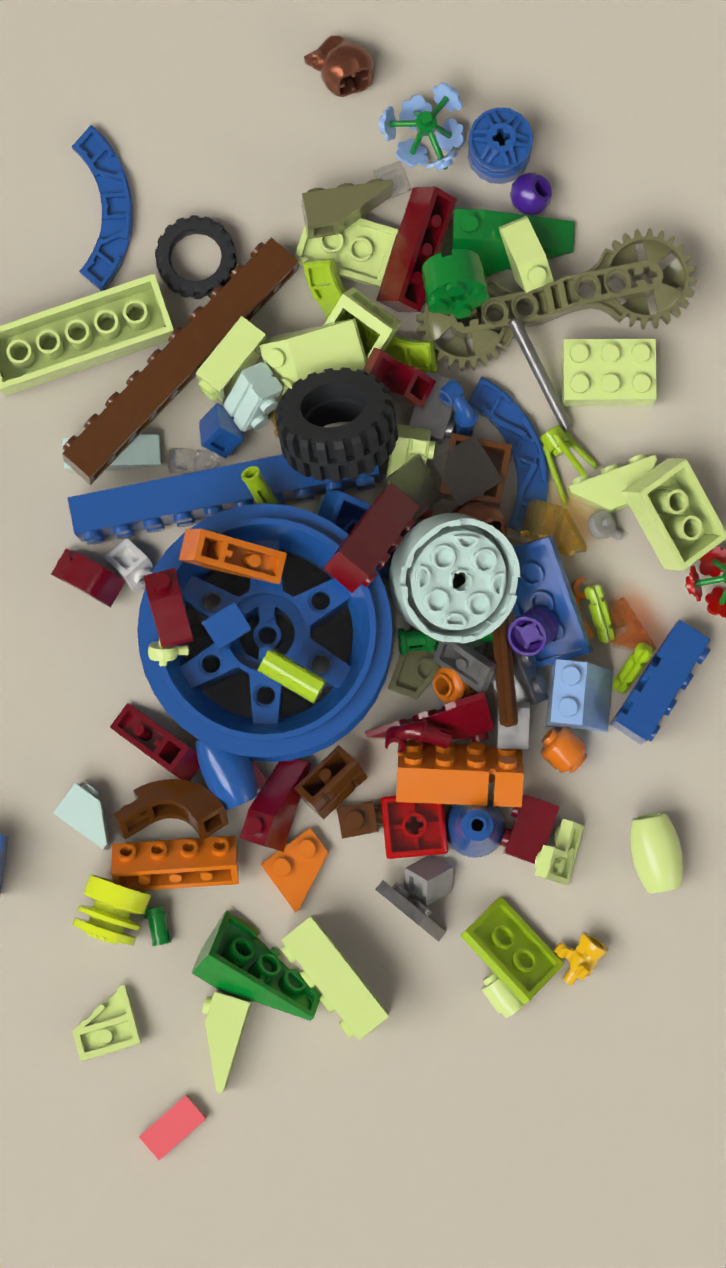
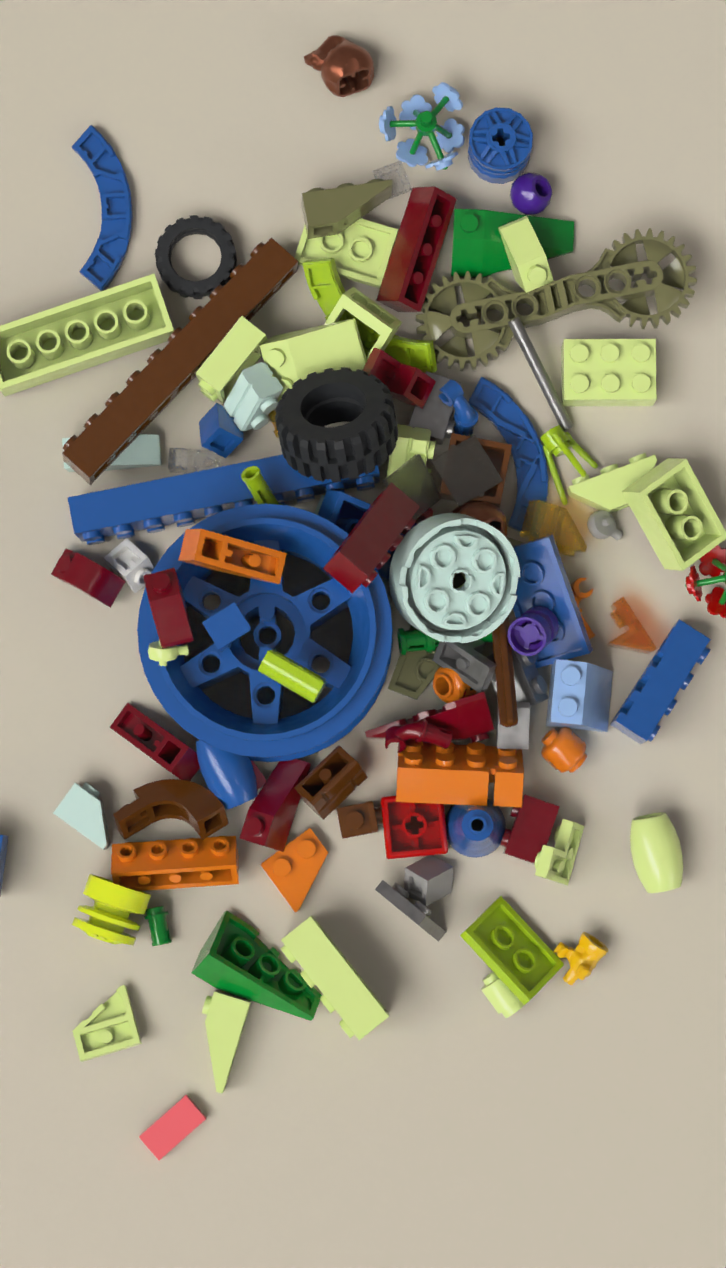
green brick [422,249,489,319] -> none
lime axle [584,583,616,643] -> none
lime axle [612,642,653,694] -> none

